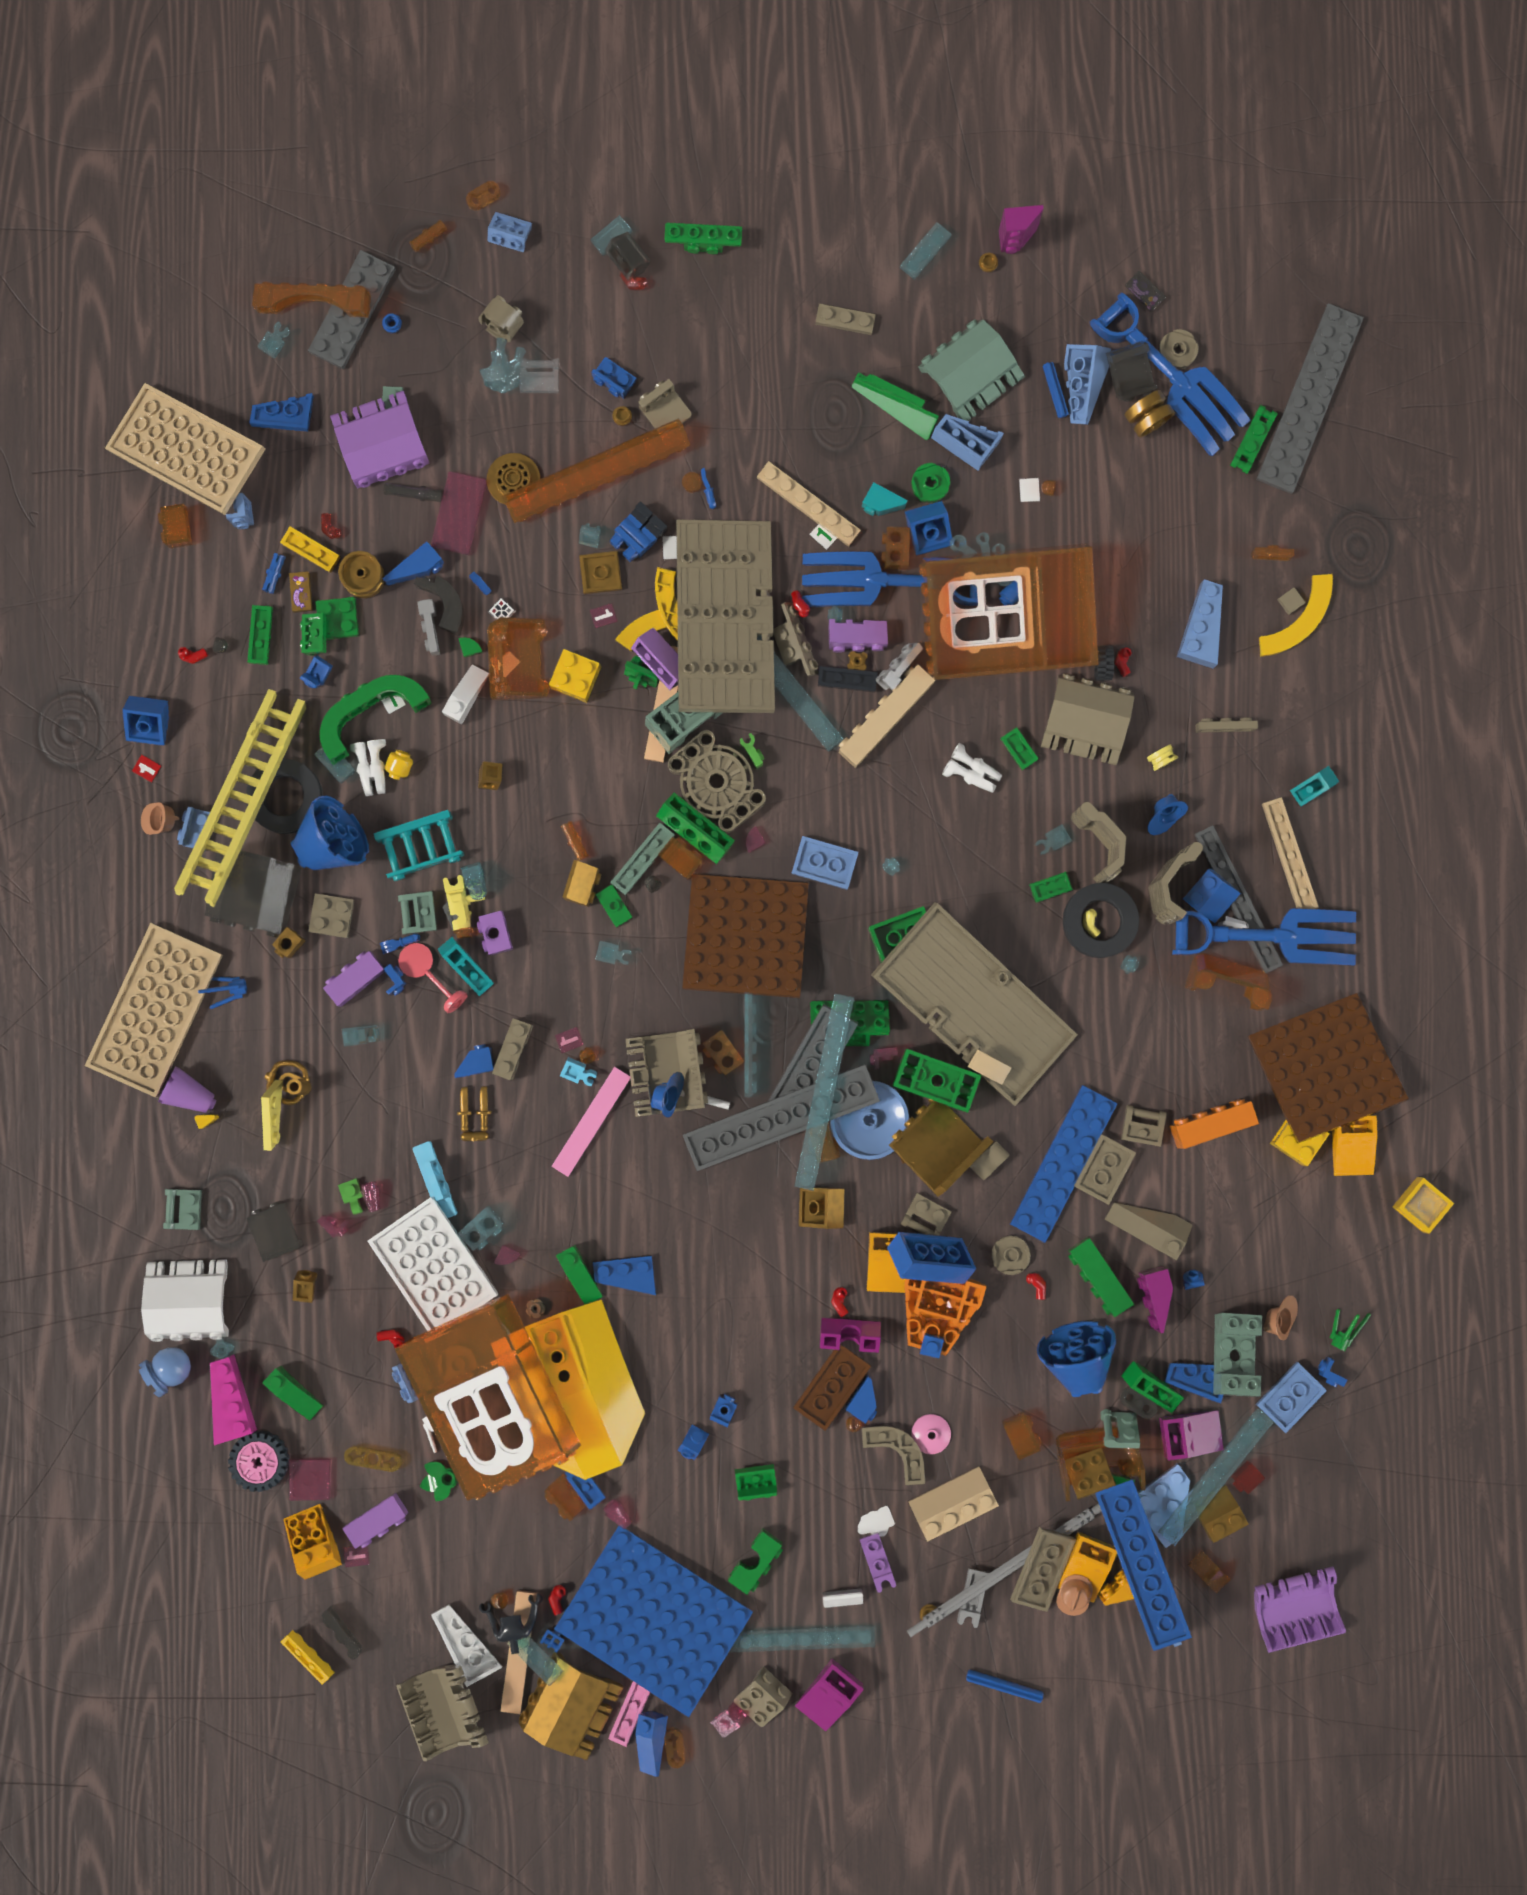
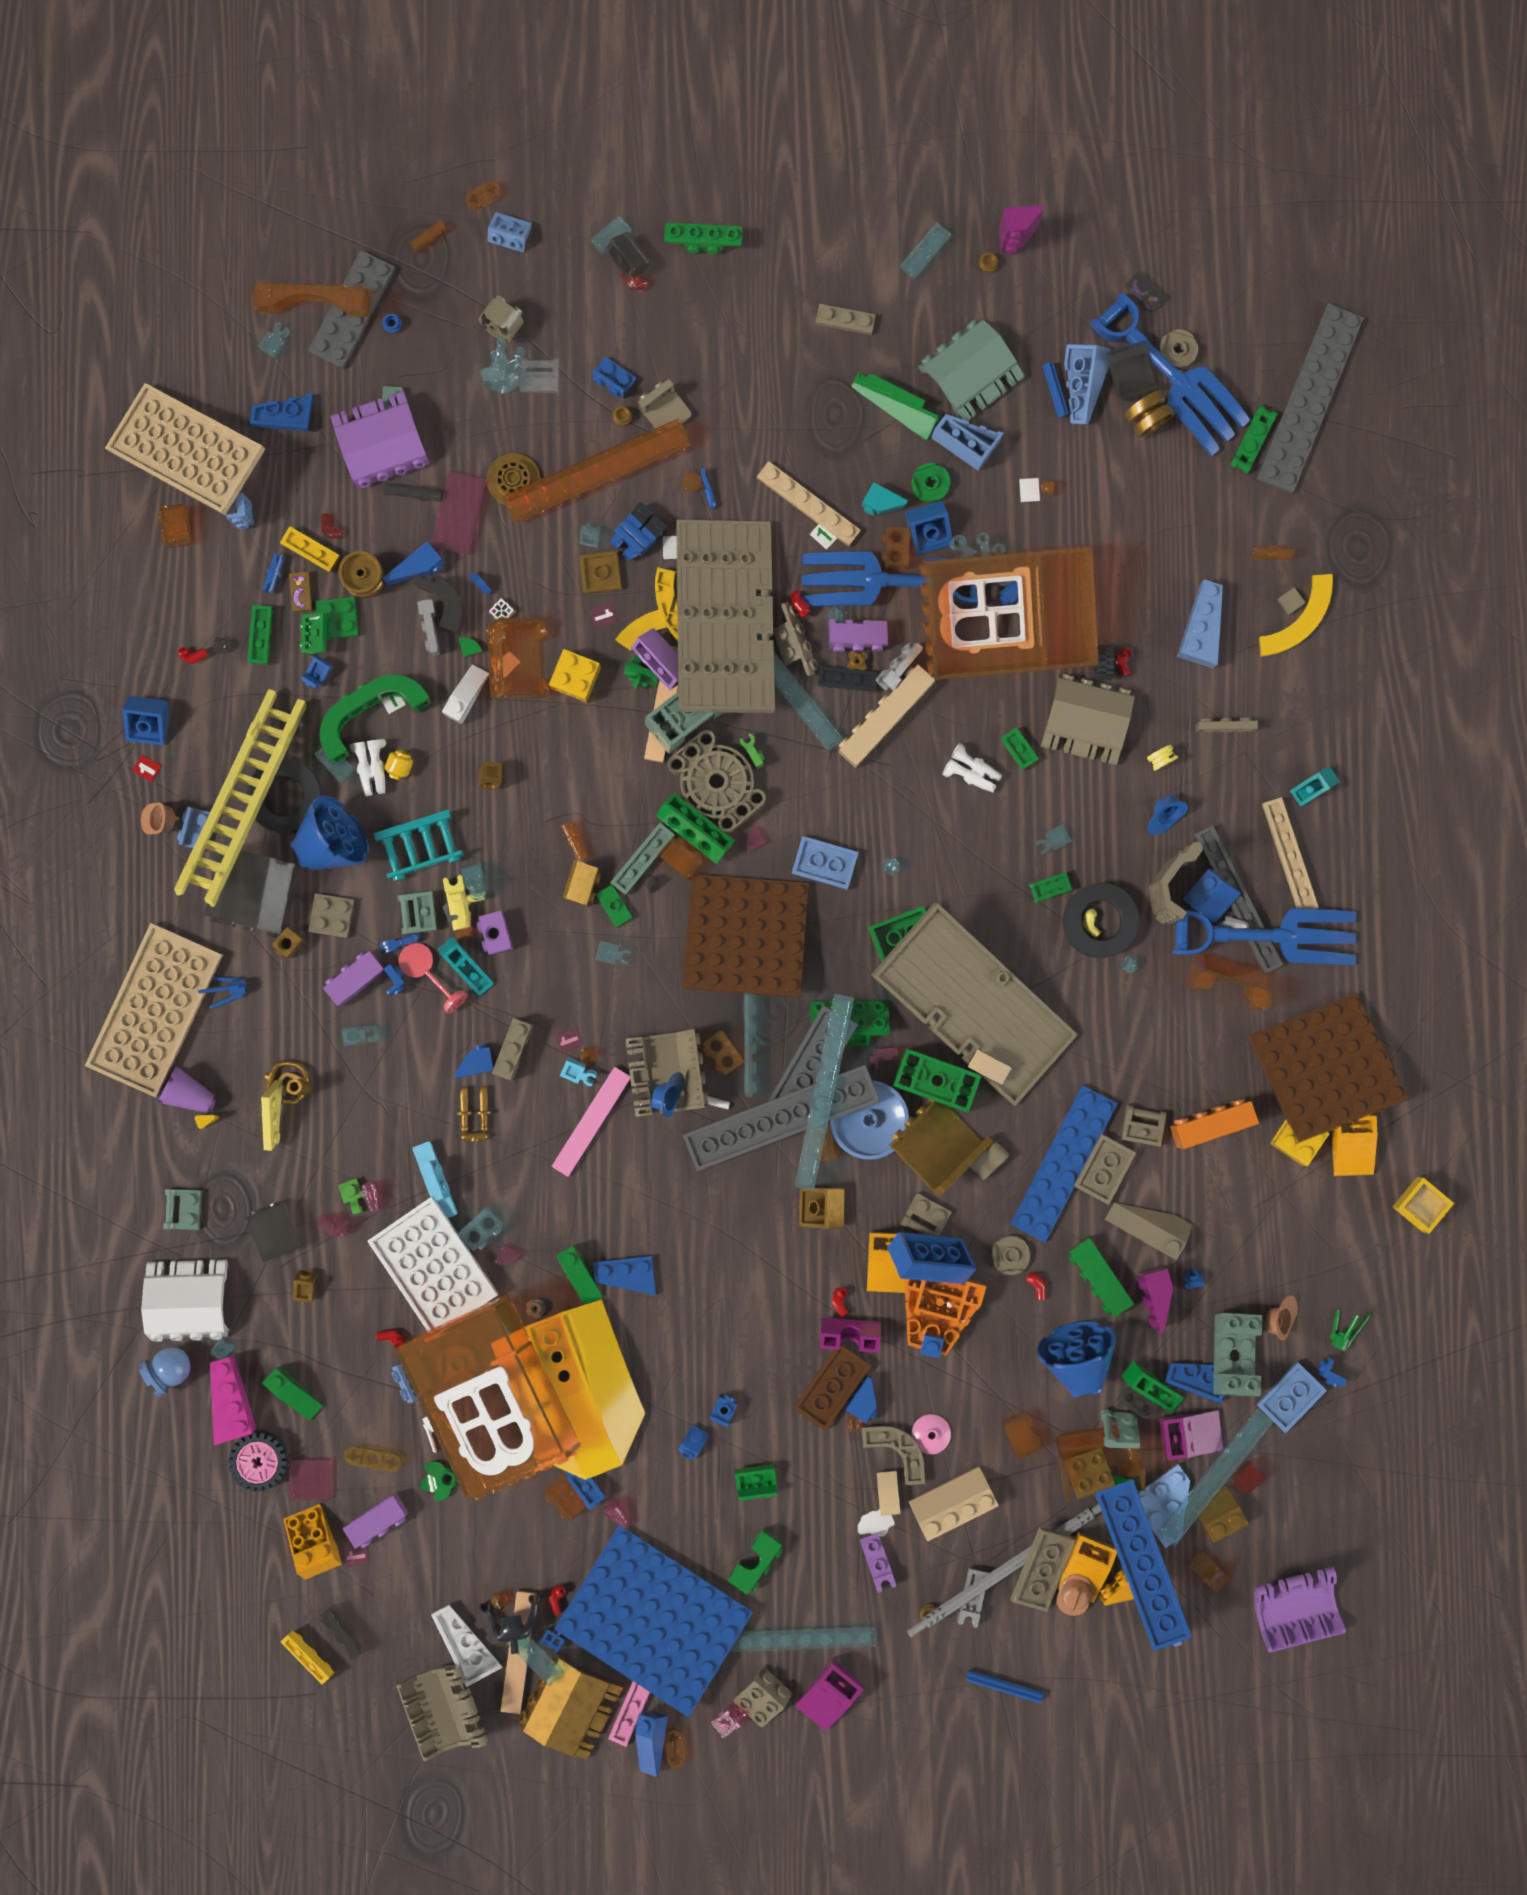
white slope [822,1589,863,1608] -> none
dark tan hinge [1071,802,1126,883] -> none
none -> tan slope [877,1471,901,1516]

